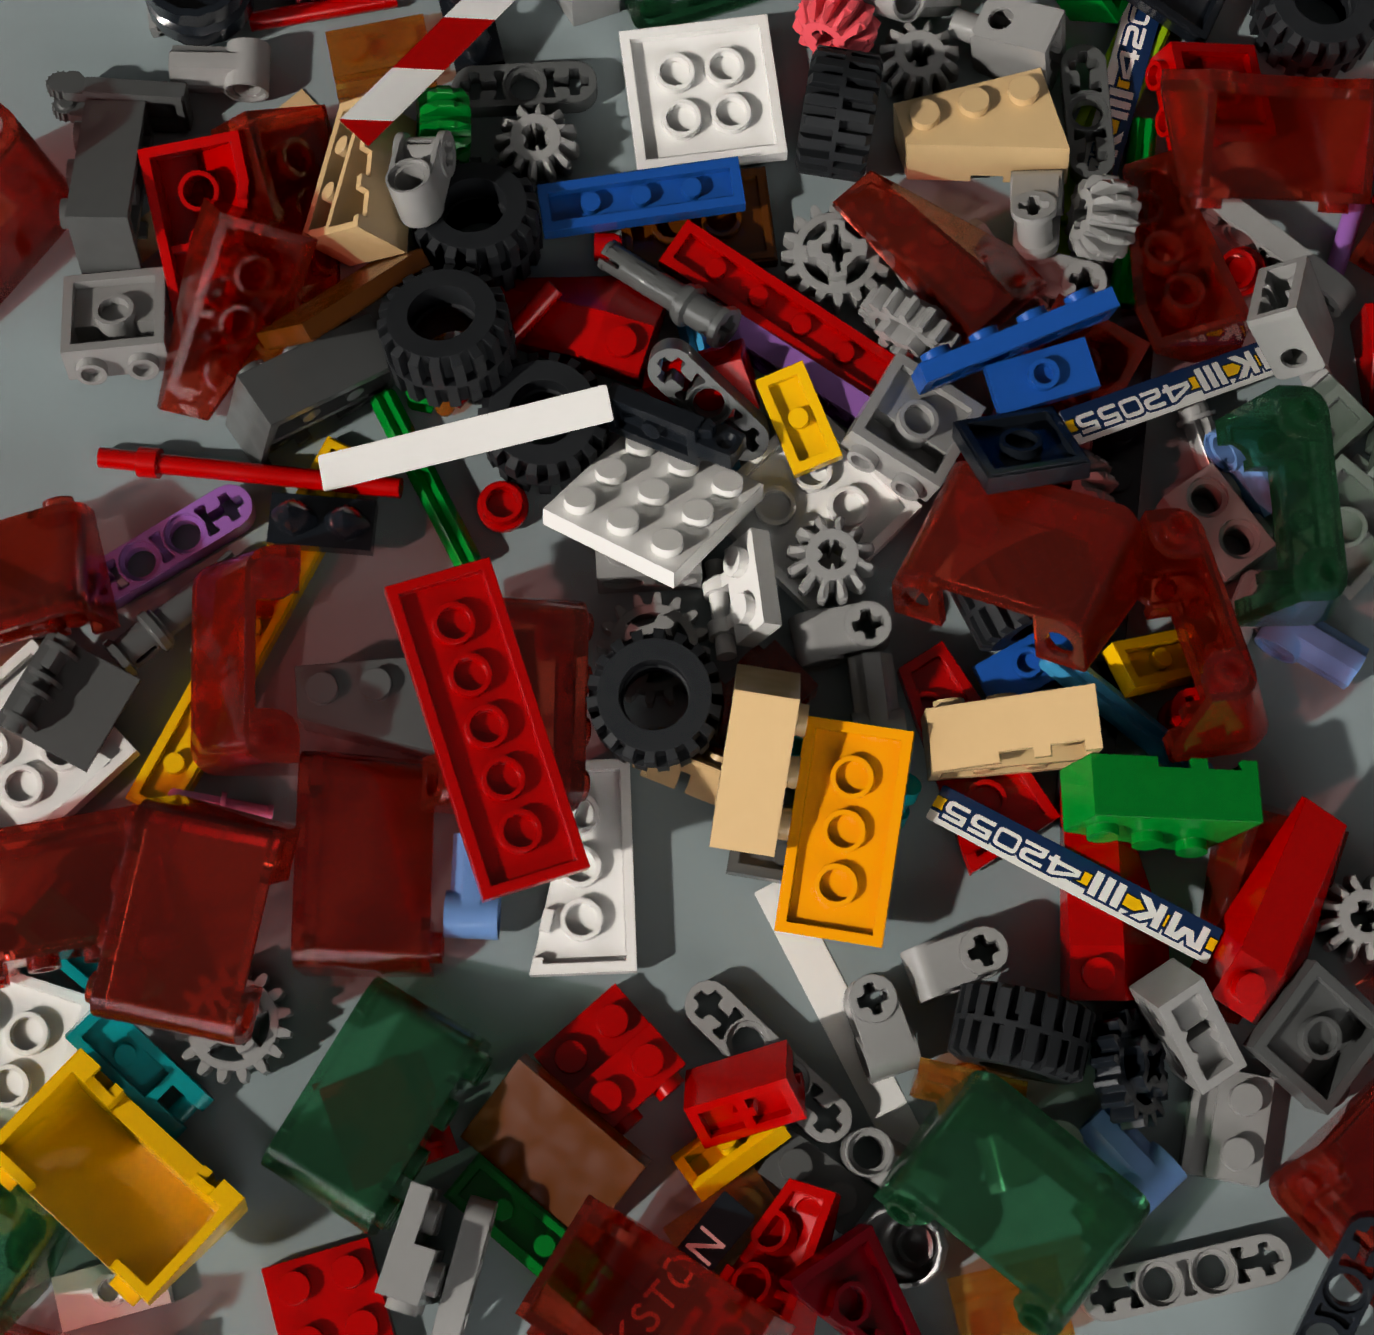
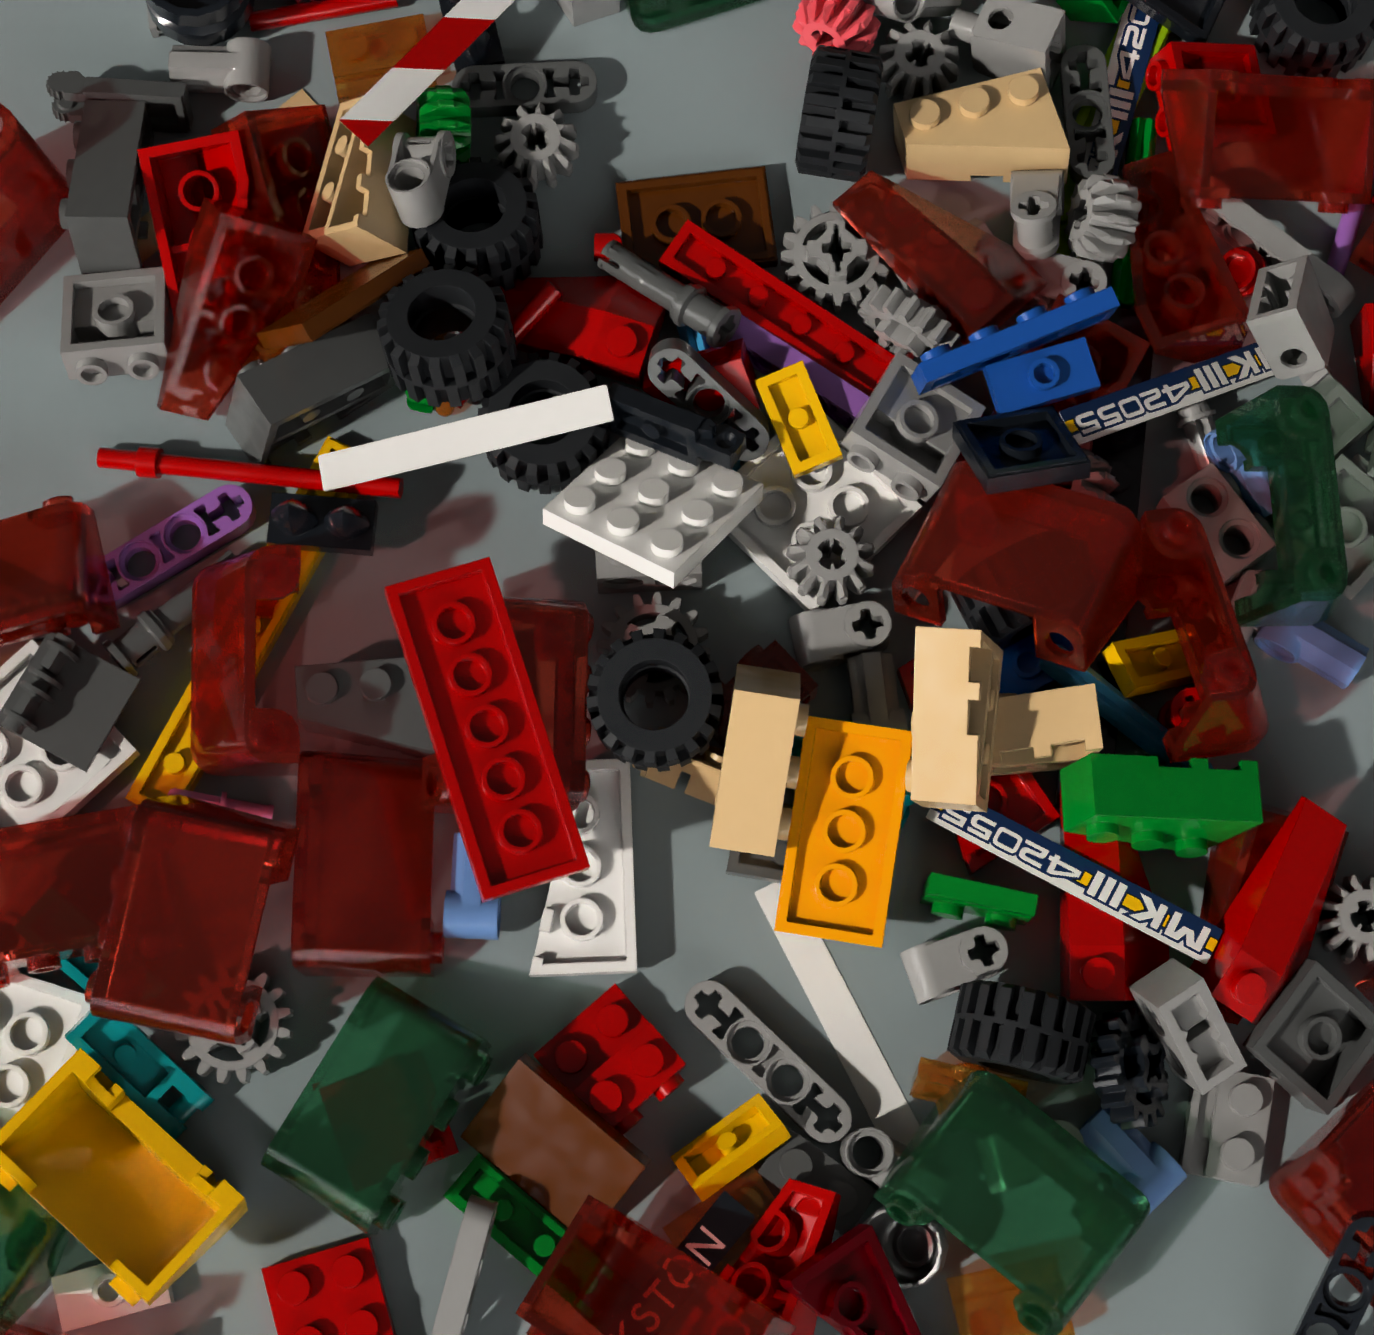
green axle [370,388,481,567] -> none
light grey plate [375,1181,450,1317] -> none
red plate [477,481,529,533] -> none
blue plate [536,156,746,240] -> none
white plate [619,14,788,170] -> none
red hinge [683,1039,807,1149] -> none
white plate [702,527,782,661] -> none
light grey piece [843,974,923,1084] -> none
light grey beam [1078,1234,1292,1322] -> none
none -> tan wedge [905,626,1003,812]
none -> green plate [920,872,1039,931]

